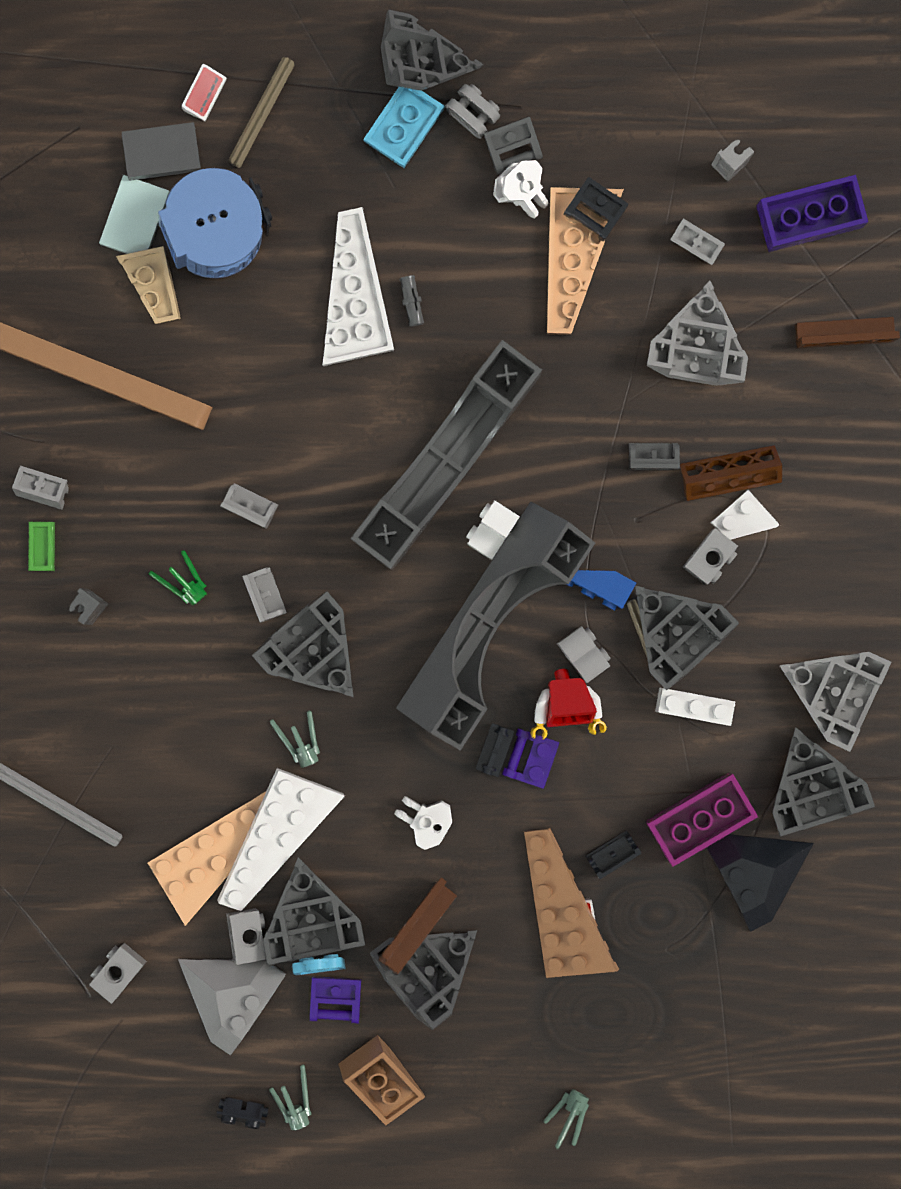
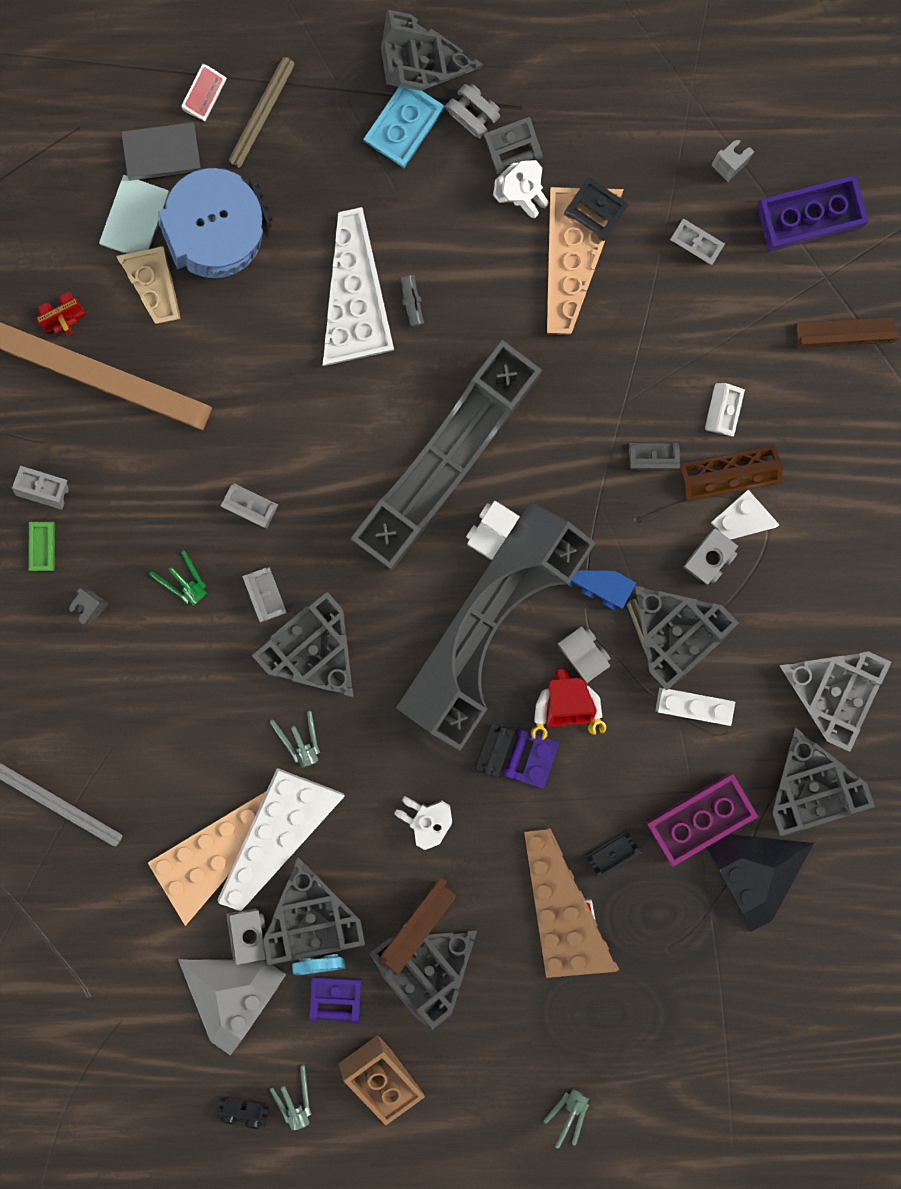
light grey brick [89,943,147,1004] -> none
light grey wedge [647,281,748,386] -> none
none -> red hips [37,292,86,335]
none -> white slope [705,383,745,437]

